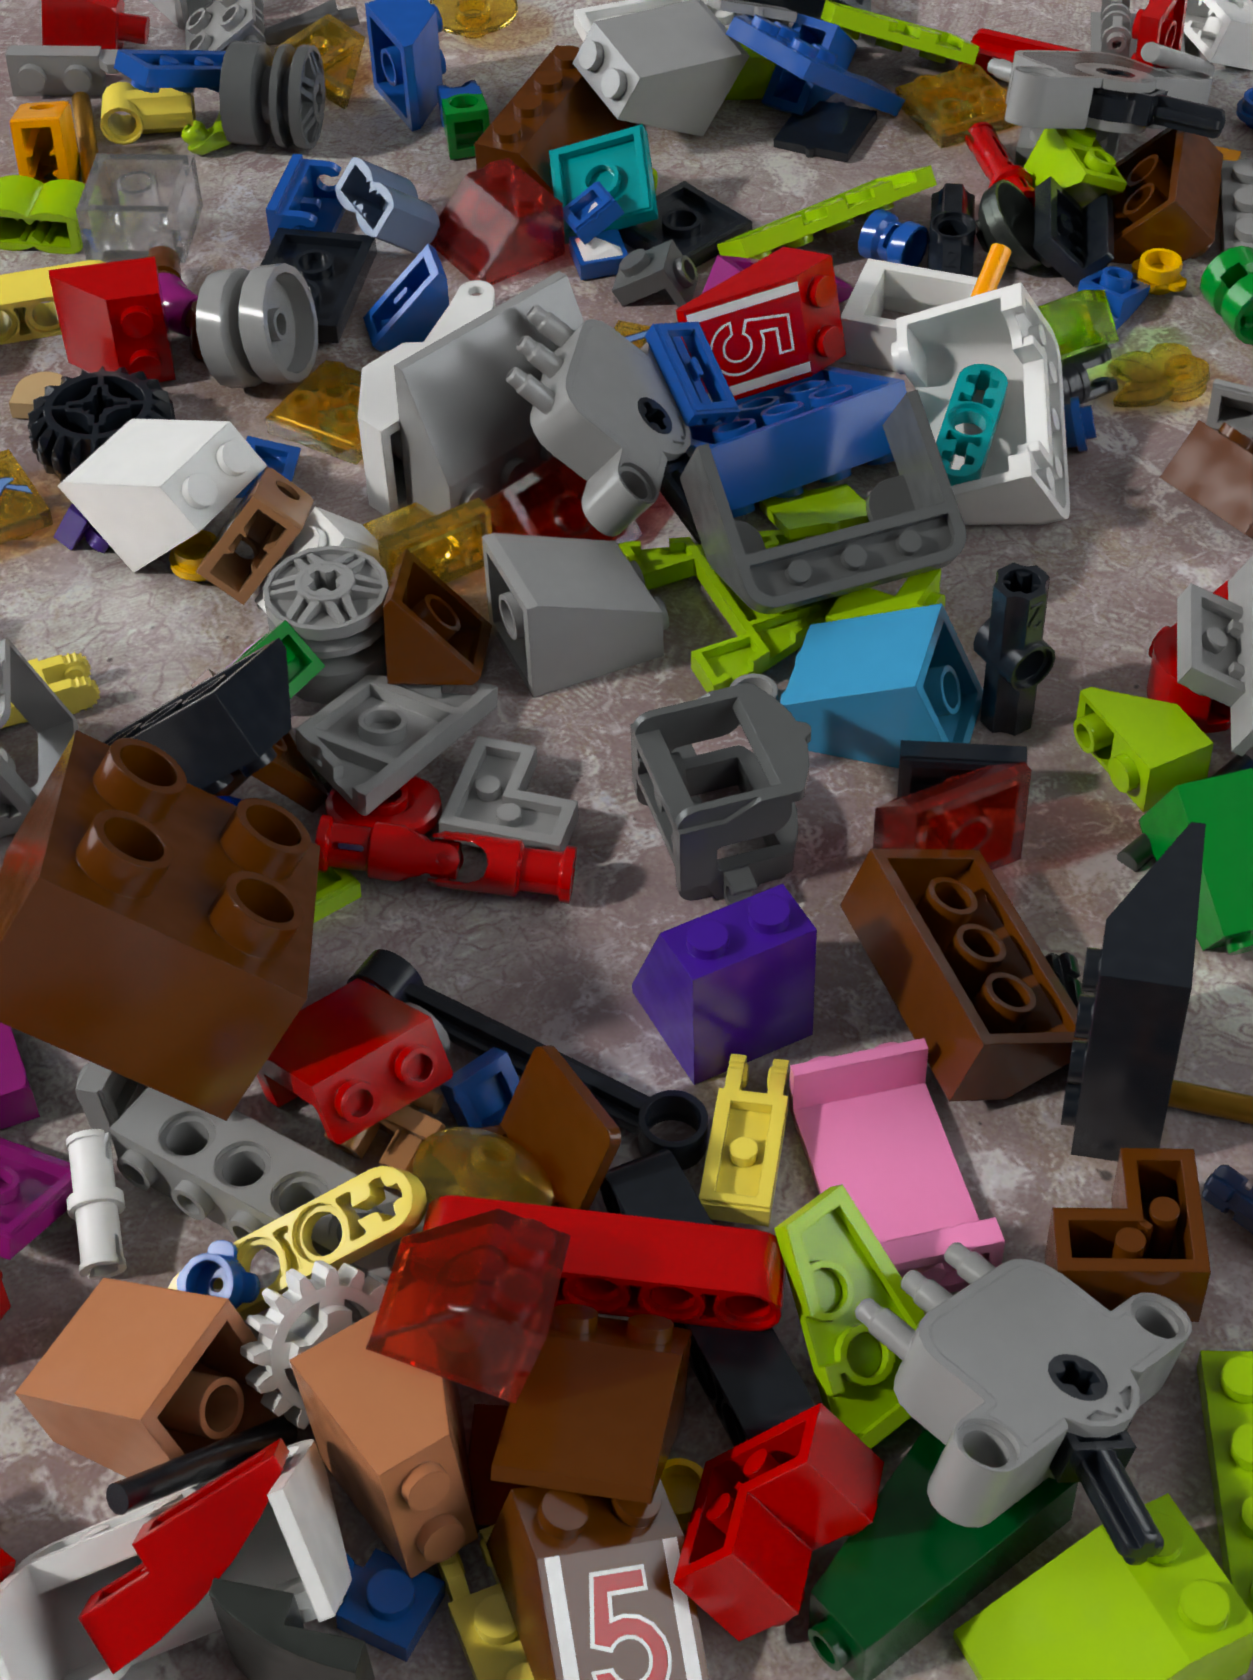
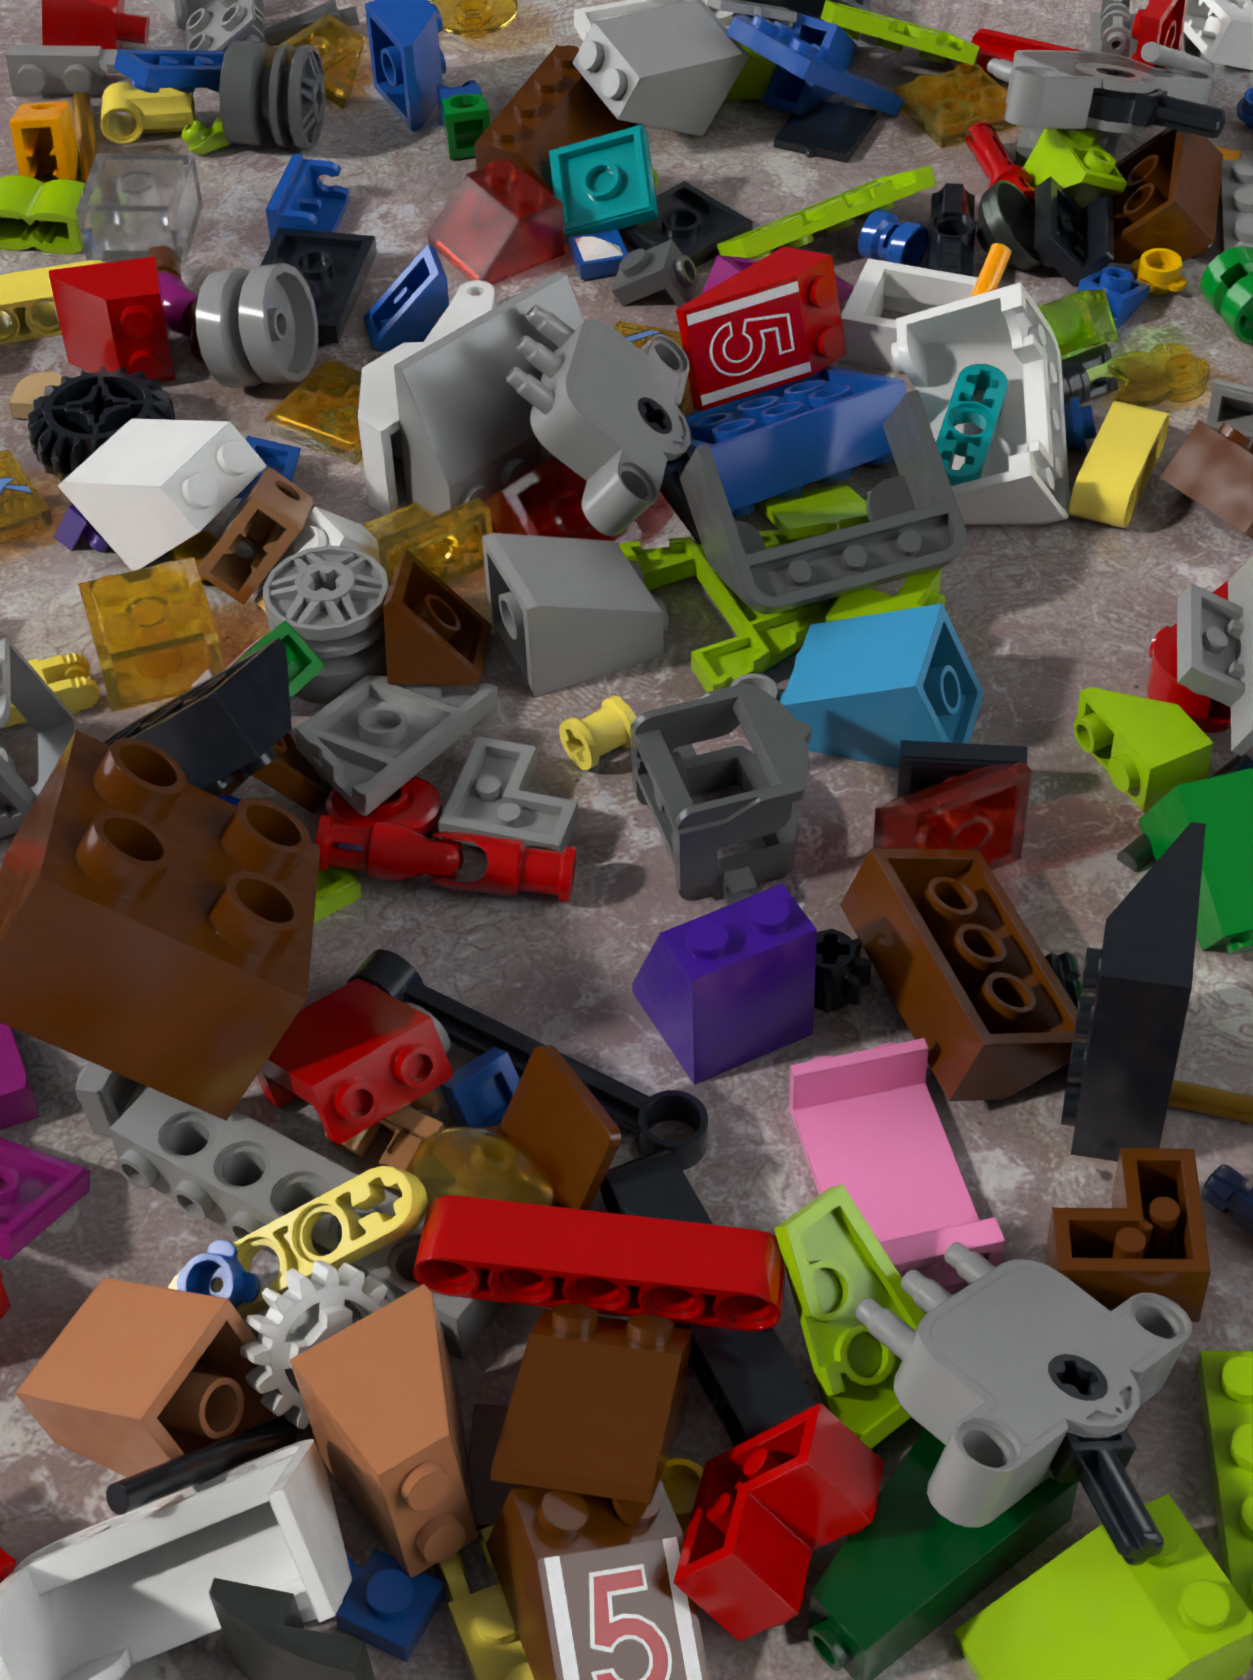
white pin [66,1129,127,1279] -> none
red slope [78,1438,290,1674] -> none
sand blue brick [335,157,440,255] -> none
clear red slope [366,1209,571,1404] -> none
blue tile [559,181,624,245] -> none
blue tile [645,322,740,426] -> none
light yellow hinge [699,1053,790,1227] -> none
black piece [973,562,1056,736] -> none
none -> clear yellow brick [78,557,225,712]
none -> light yellow bush [559,695,637,771]
none -> black gear [814,929,872,1013]
none -> light yellow beam [1069,401,1170,529]

